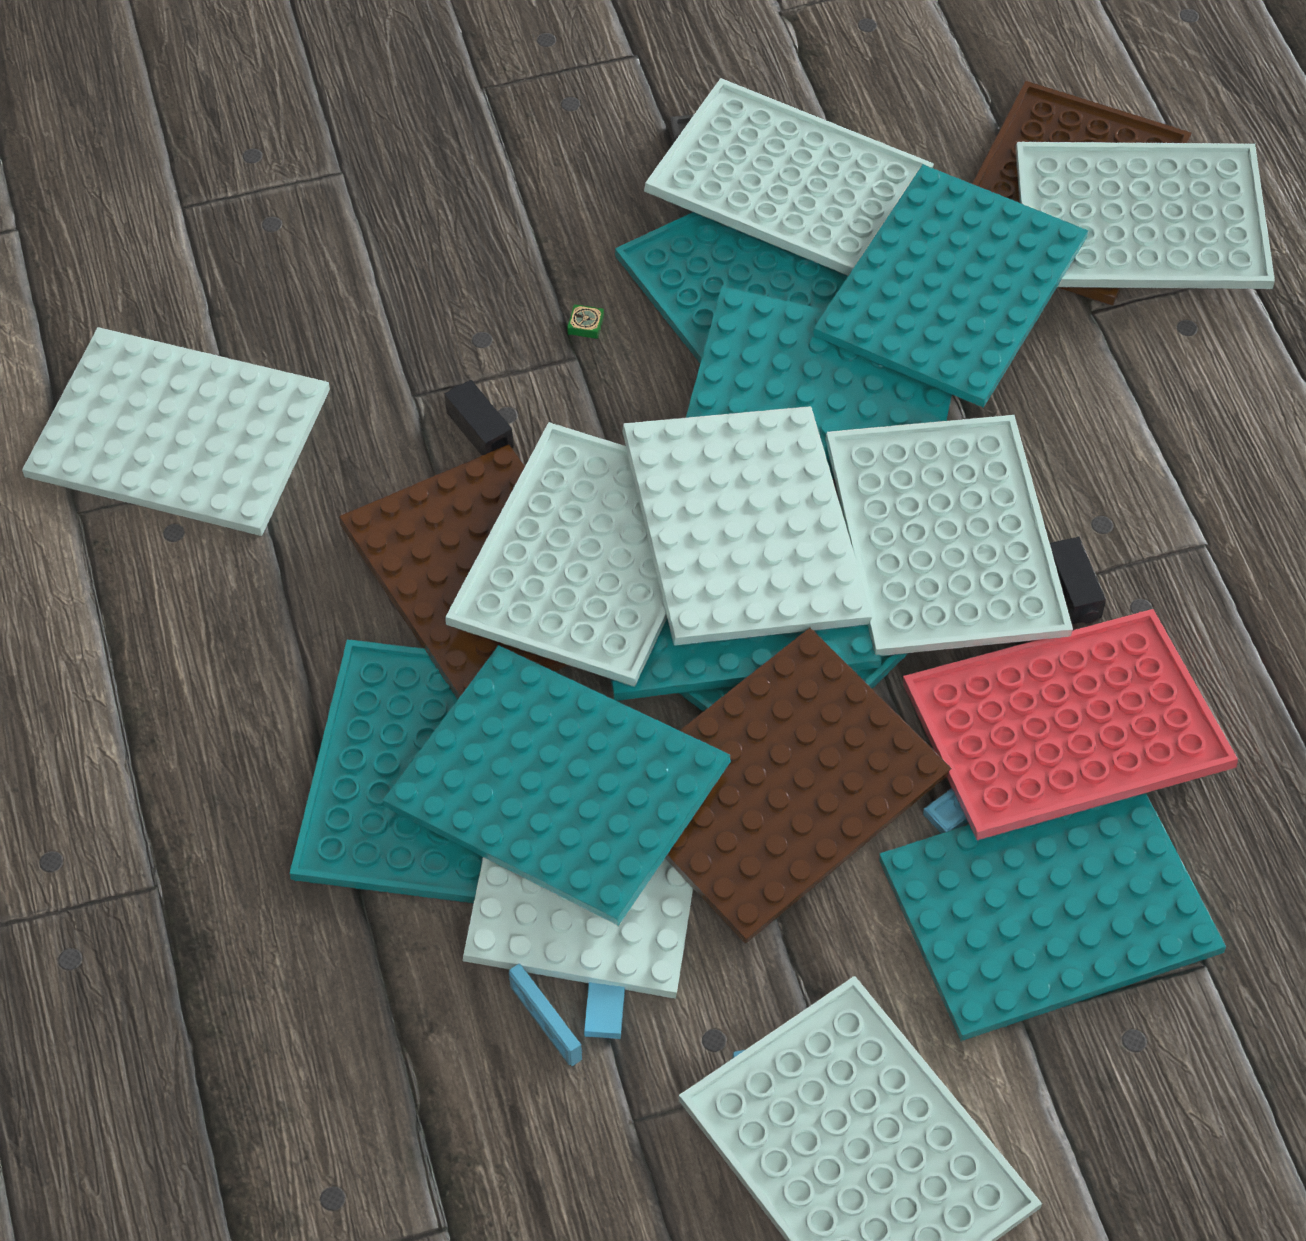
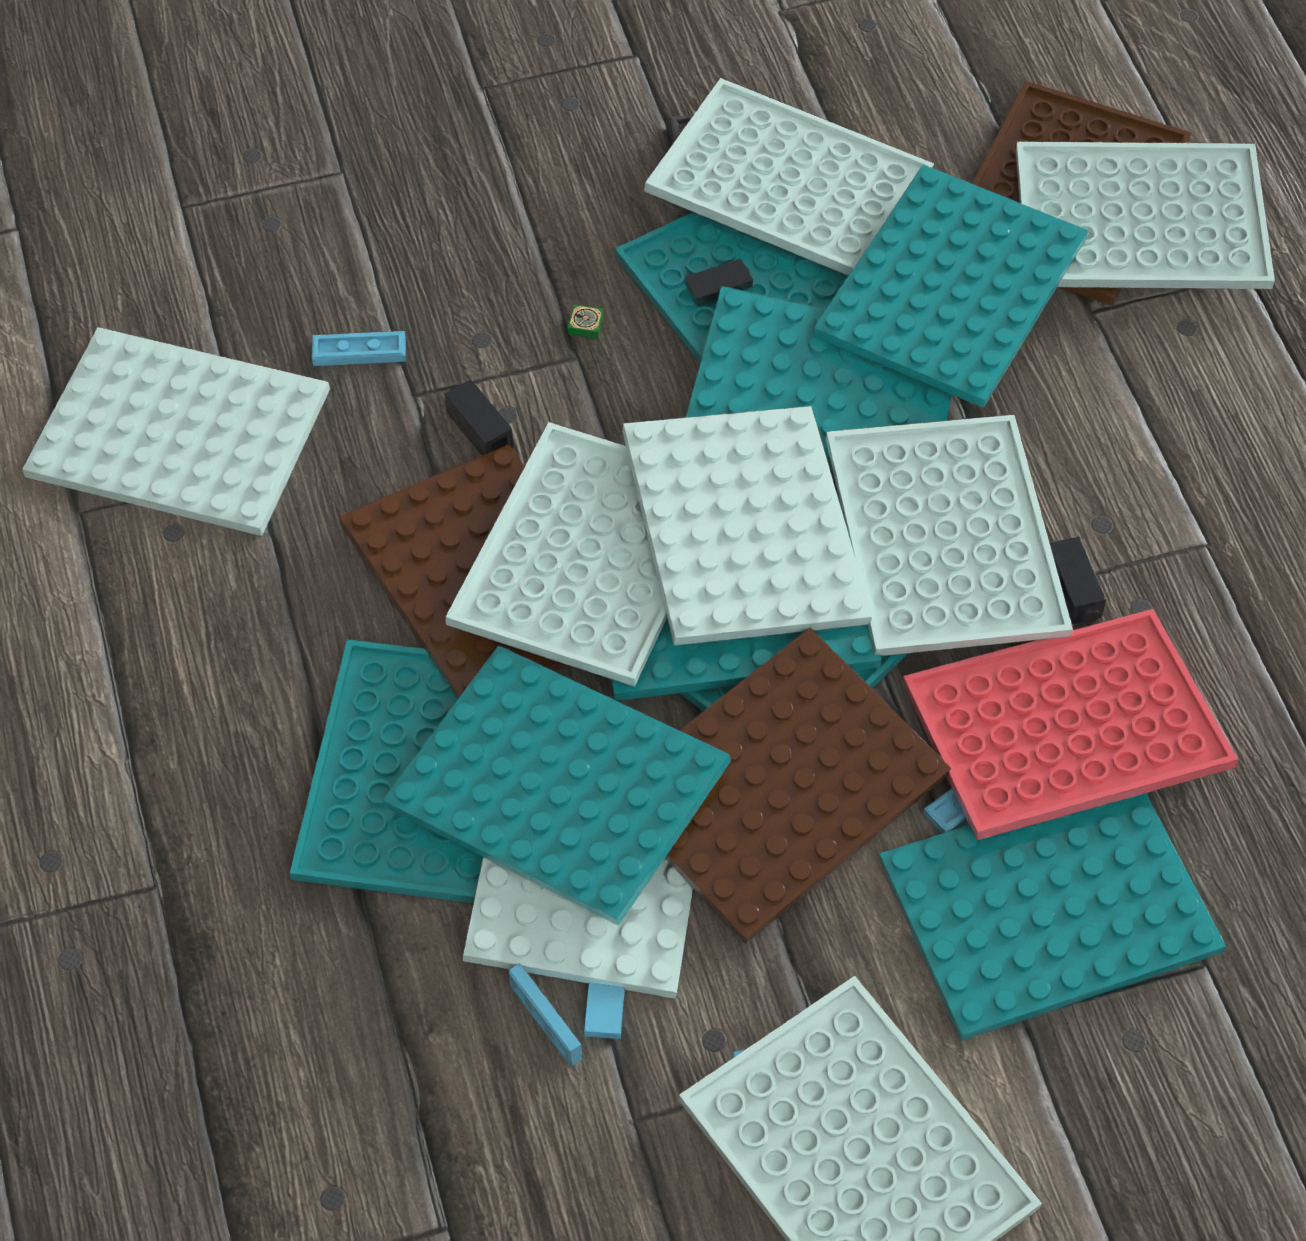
none -> medium azure tile [312,331,406,366]
none -> black tile [685,259,753,305]

